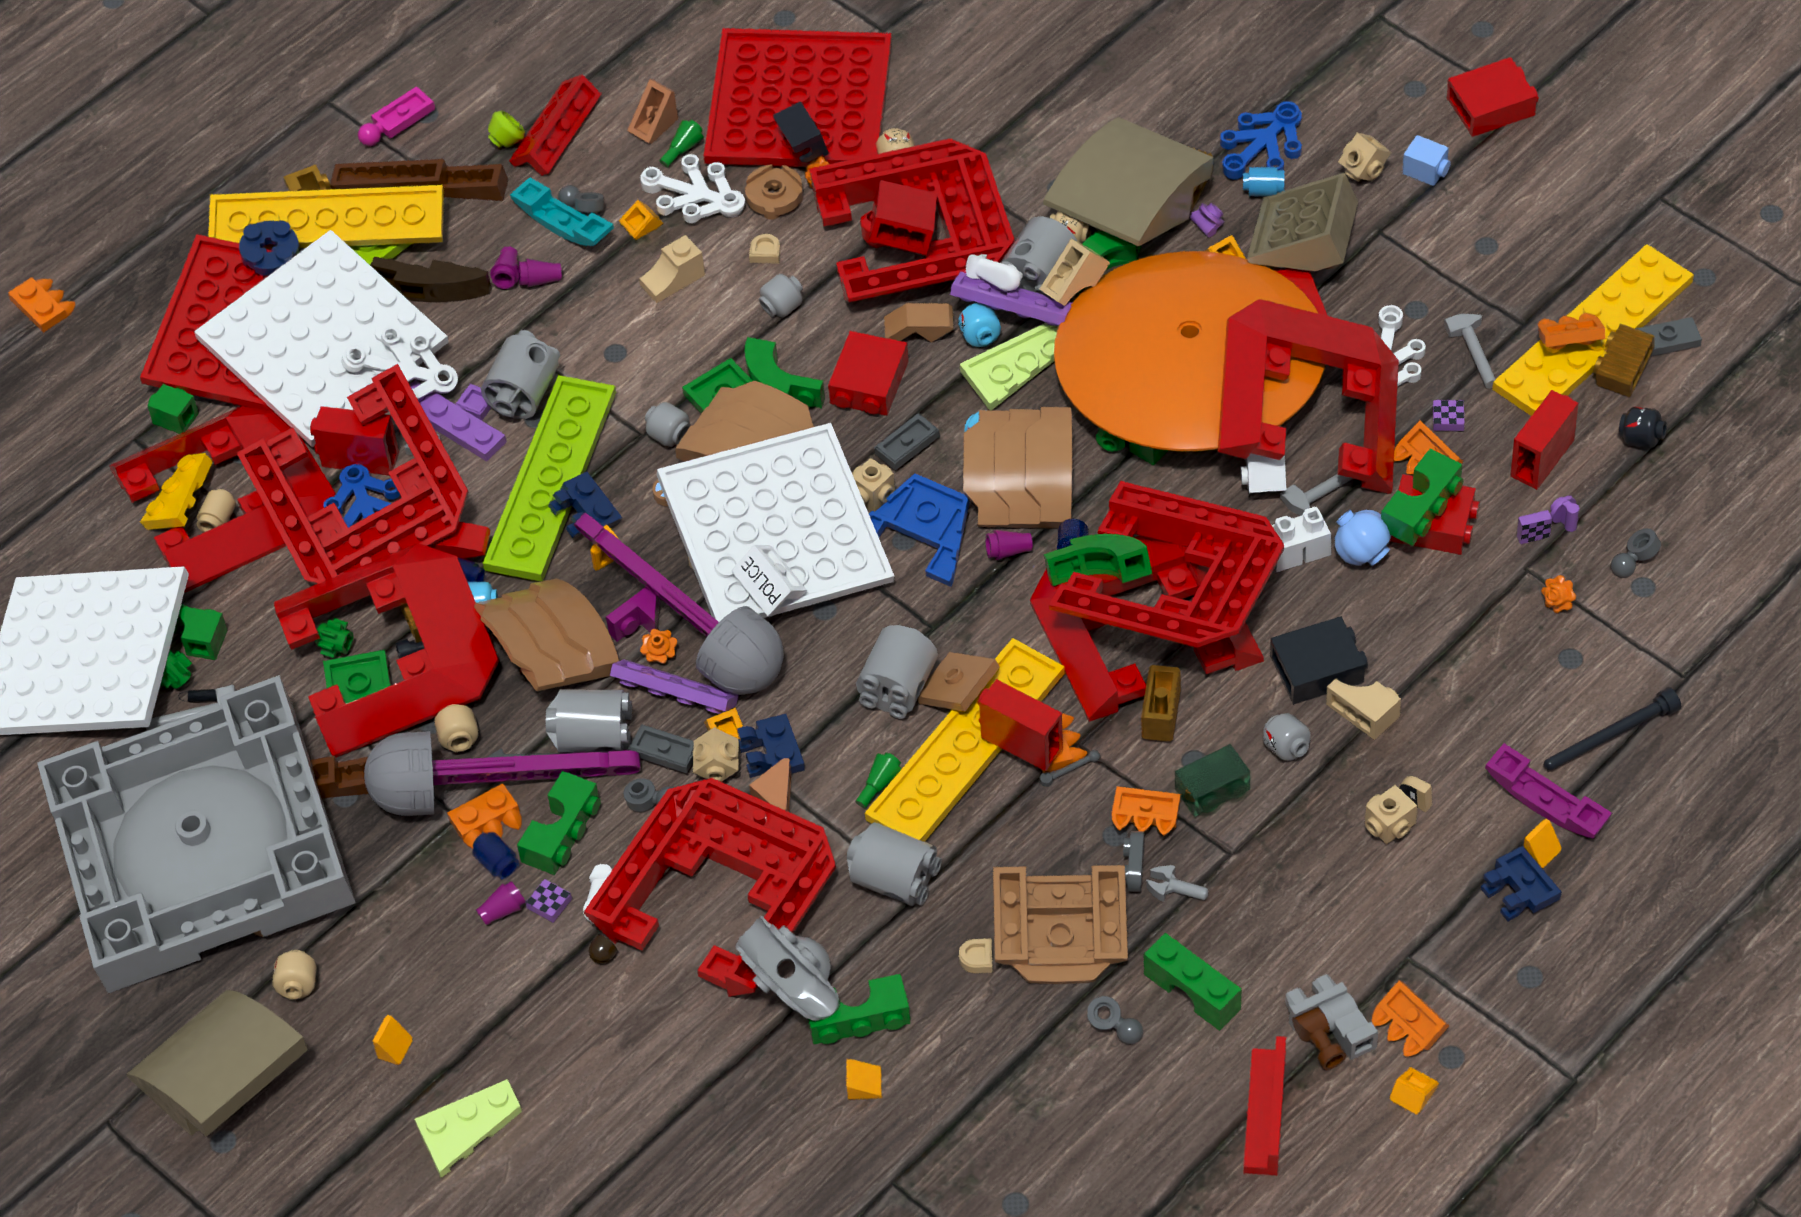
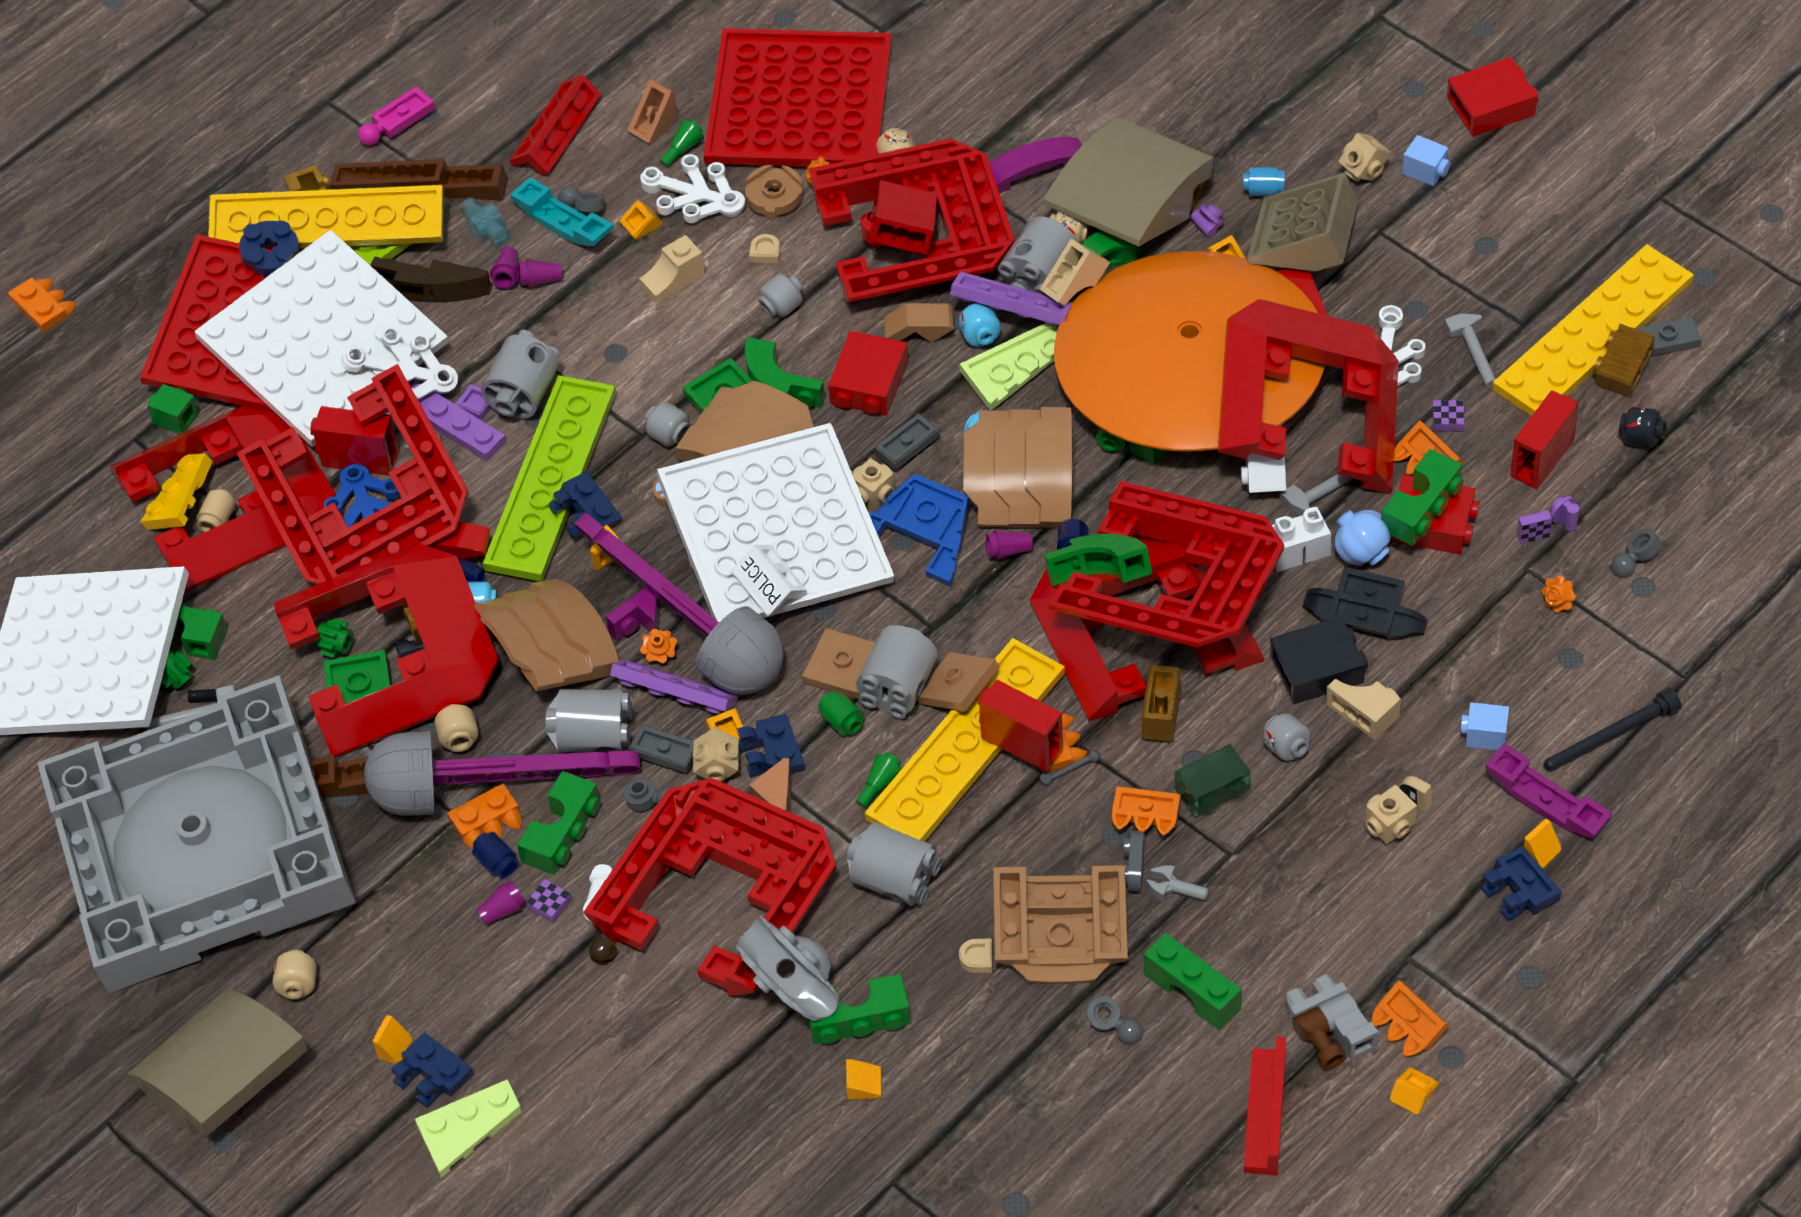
lime cone [488,111,525,148] -> none
black hinge [772,101,829,162] -> none
white piece [966,254,1023,291] -> none
blue plant [1220,101,1302,180] -> none
orange plate [1538,313,1605,349] -> none
none -> dark blue plate [391,1032,473,1108]
none -> clear light blue axle [460,197,510,245]
none -> medium nougat plate [802,628,875,699]
none -> green brick [818,691,864,736]
none -> magenta slope [989,137,1082,194]
none -> black plate [1302,567,1428,638]
none -> light blue brick [1461,702,1509,750]

